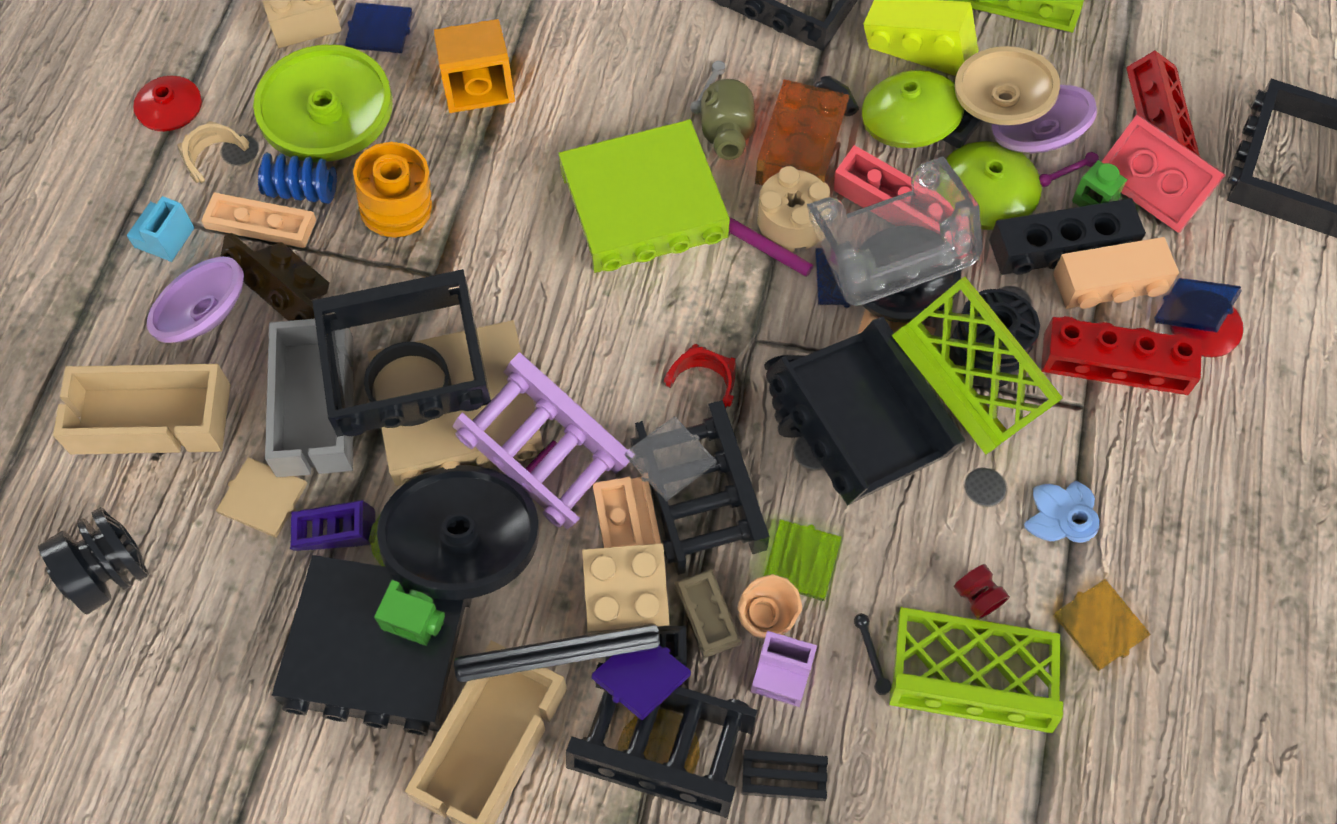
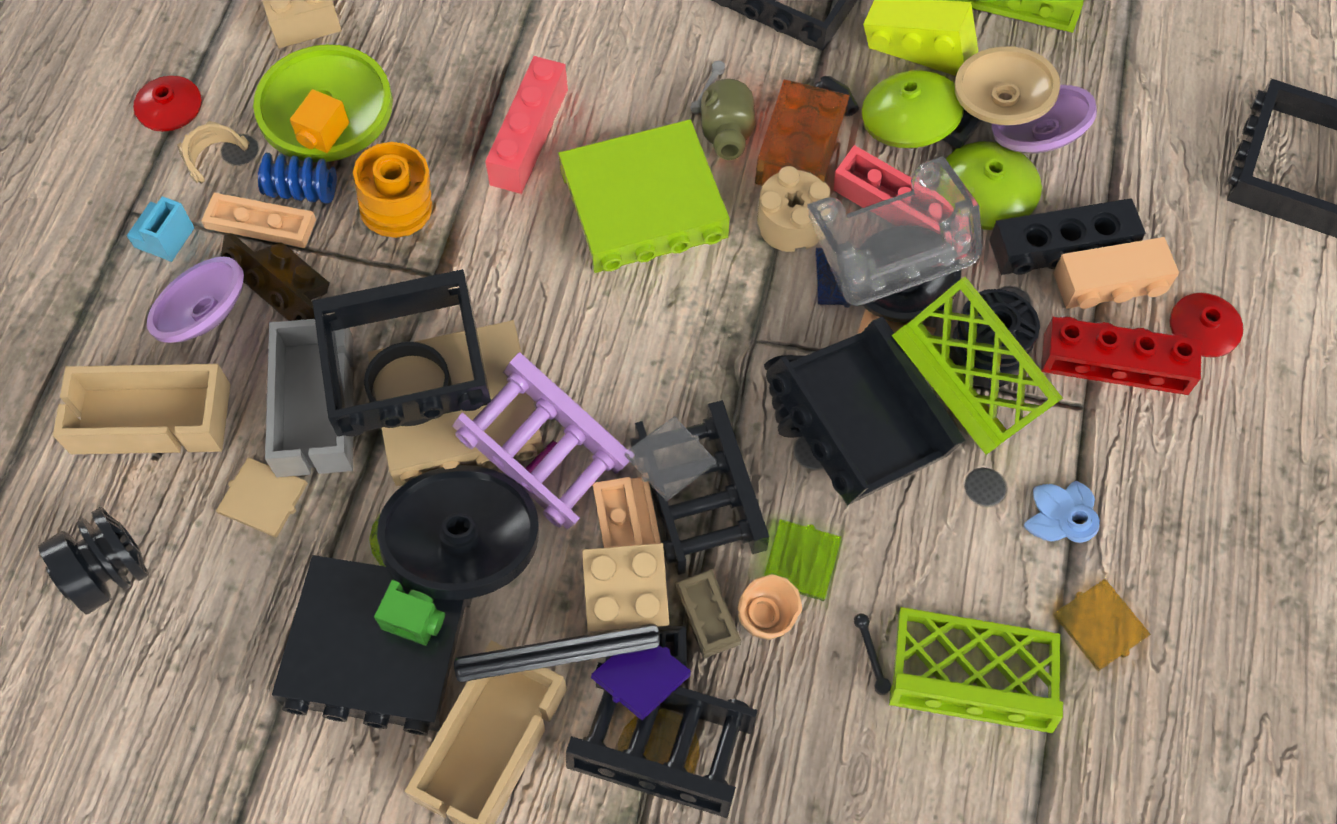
dark purple slope [290,500,375,551] -> none
clear blue piece [345,2,412,53] -> none
light orange slope [434,19,515,113] -> none
red helmet [664,344,736,409] -> none
magenta bar [729,217,814,277] -> none
black tile [742,750,828,801] -> none
lavender piece [751,631,817,707] -> none
dark red wheel [953,564,1010,620] -> none
magenta hinge [1039,152,1099,187] -> none
bright green brick [1072,160,1128,207] -> none
coral plate [1101,114,1226,233] -> none
red fence [1126,50,1200,157] -> none
clear blue piece [1154,278,1242,332] -> none
none -> light orange brick [290,89,349,153]
none -> coral brick [485,56,568,194]

